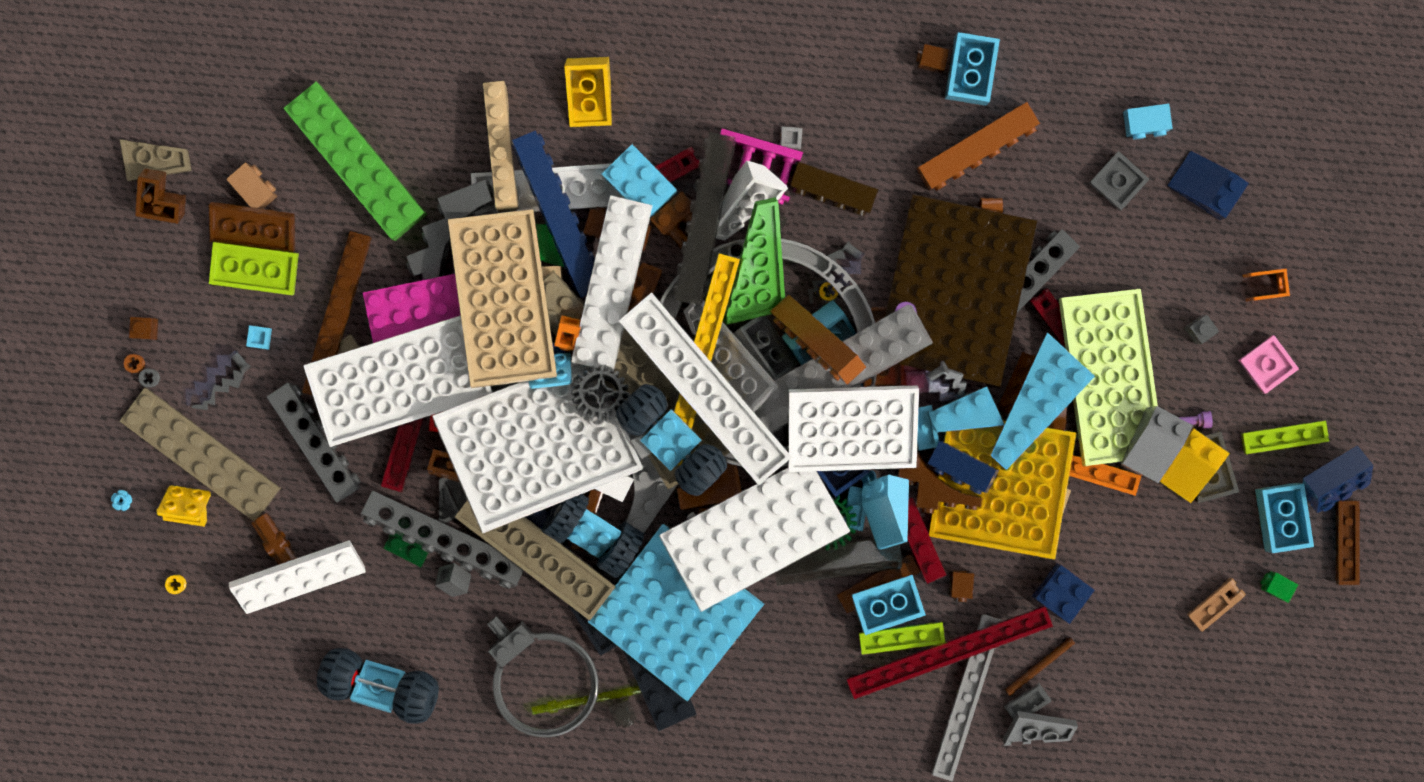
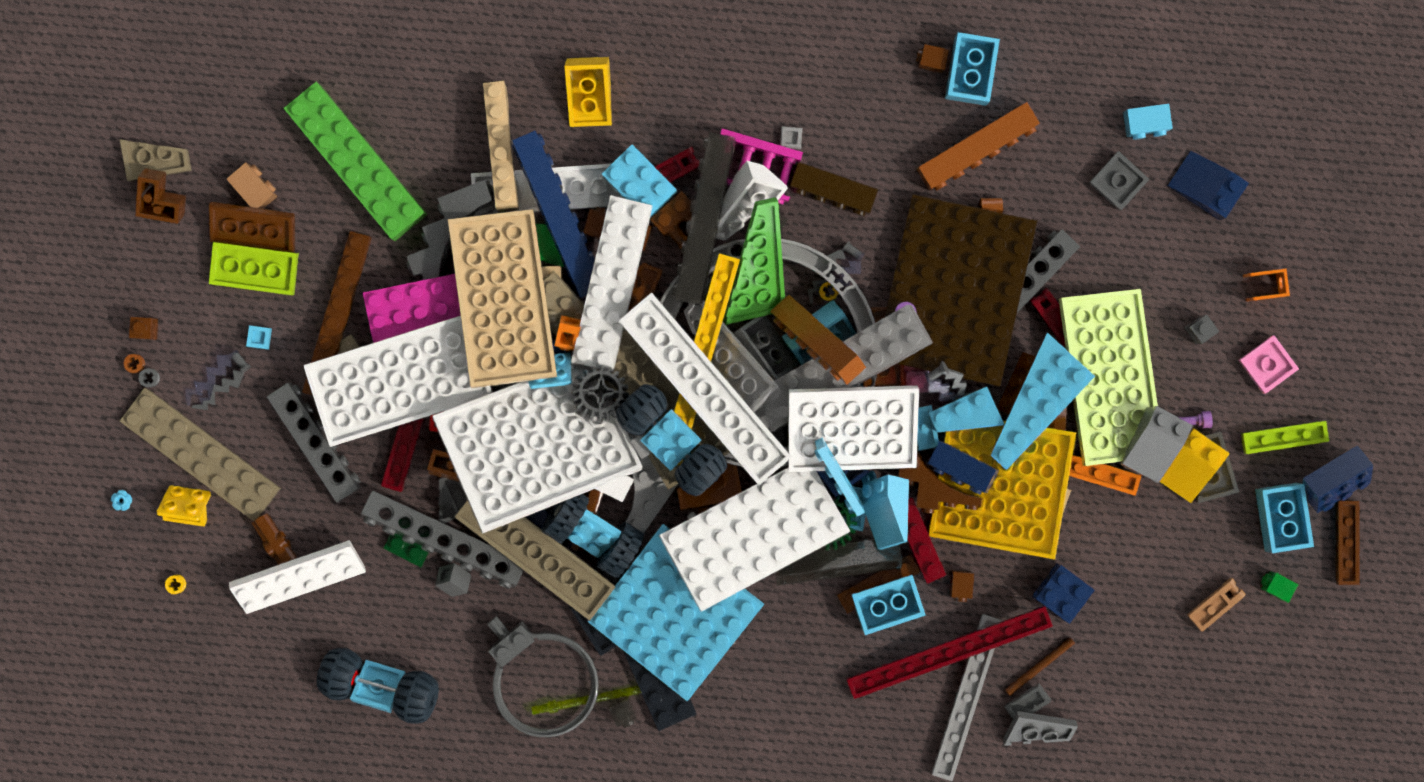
lime plate [859,622,945,655] -> none
none -> medium azure plate [814,437,865,516]

